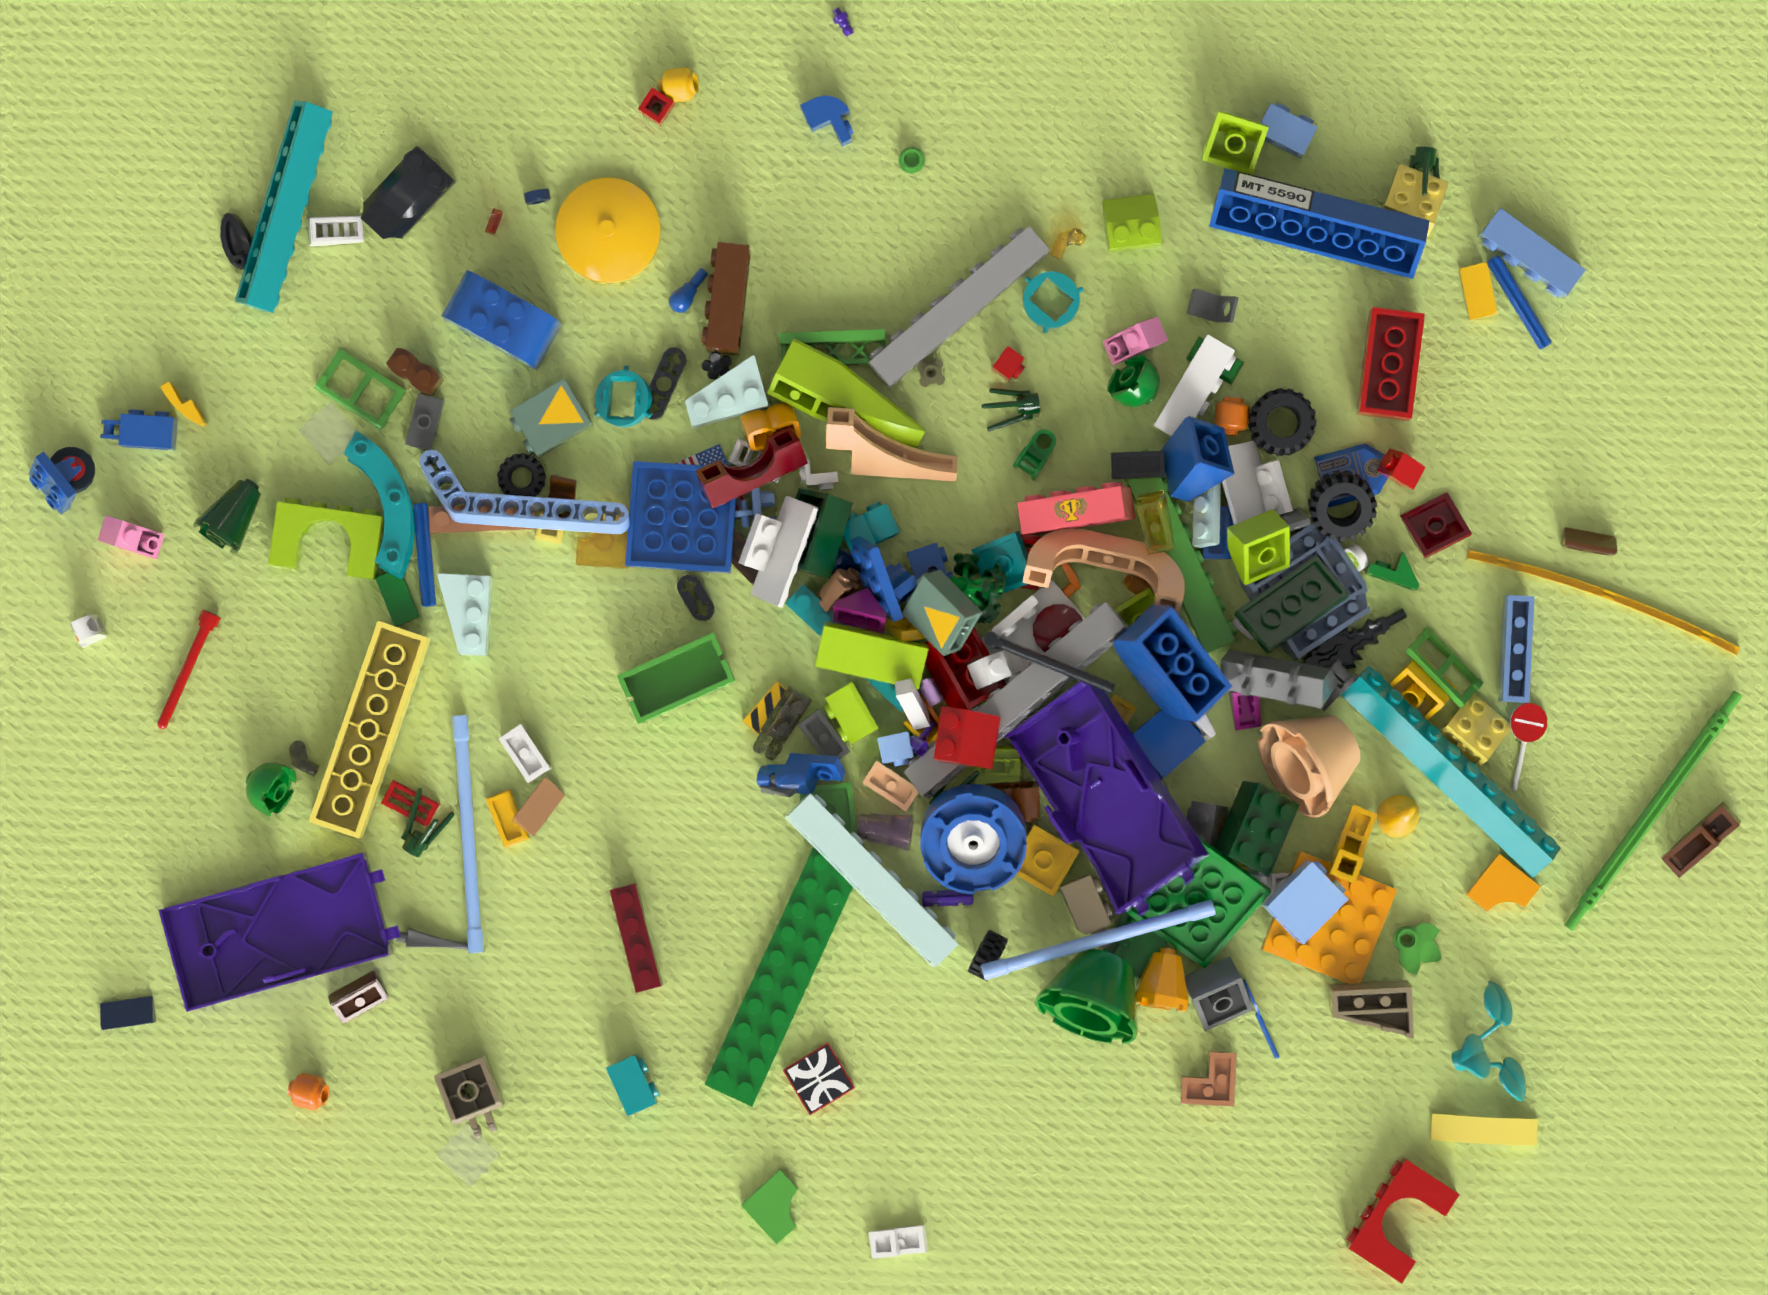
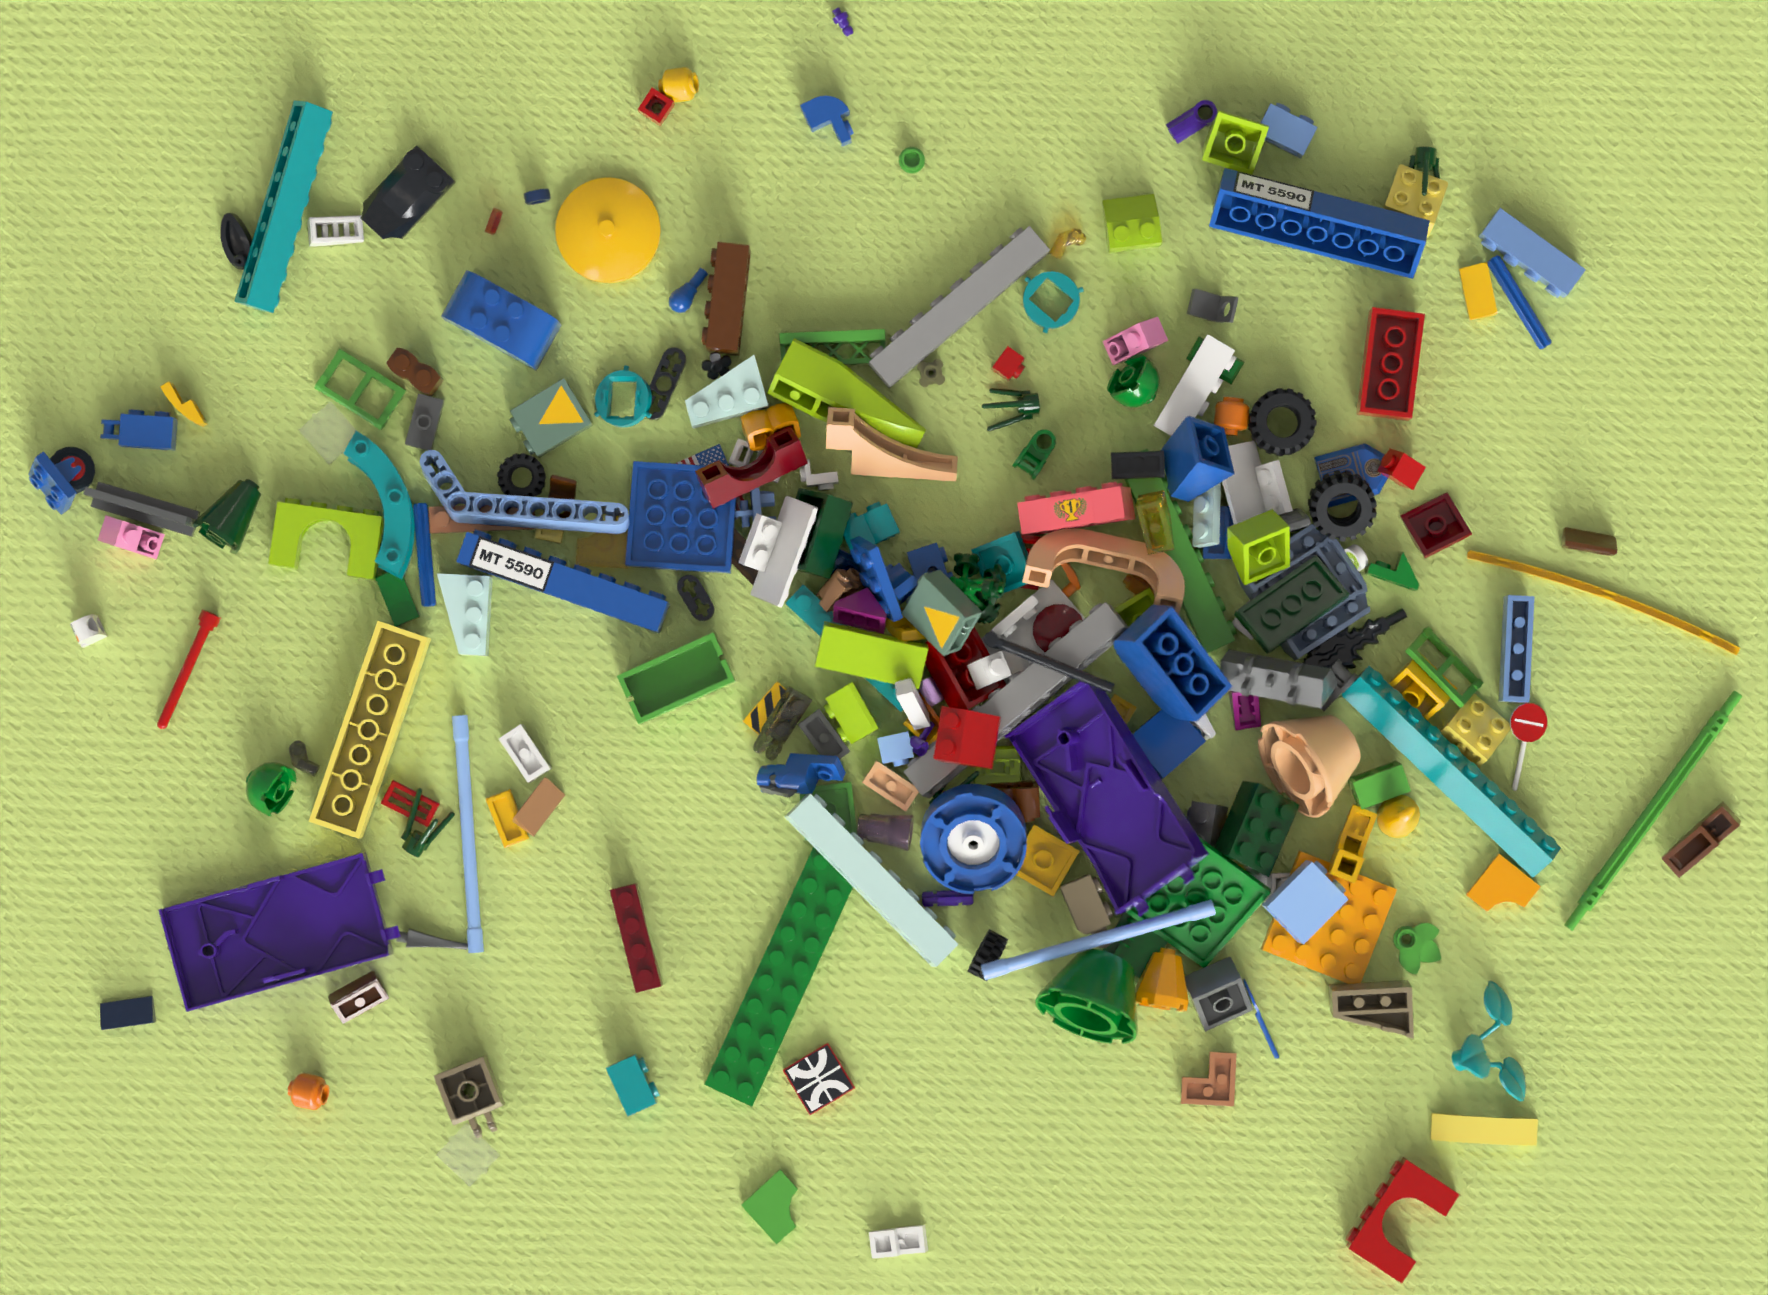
none -> dark grey fence [83,482,200,537]
none -> blue brick [456,529,670,633]
none -> dark purple piece [1166,100,1217,144]
none -> bright green hinge [1348,760,1411,809]

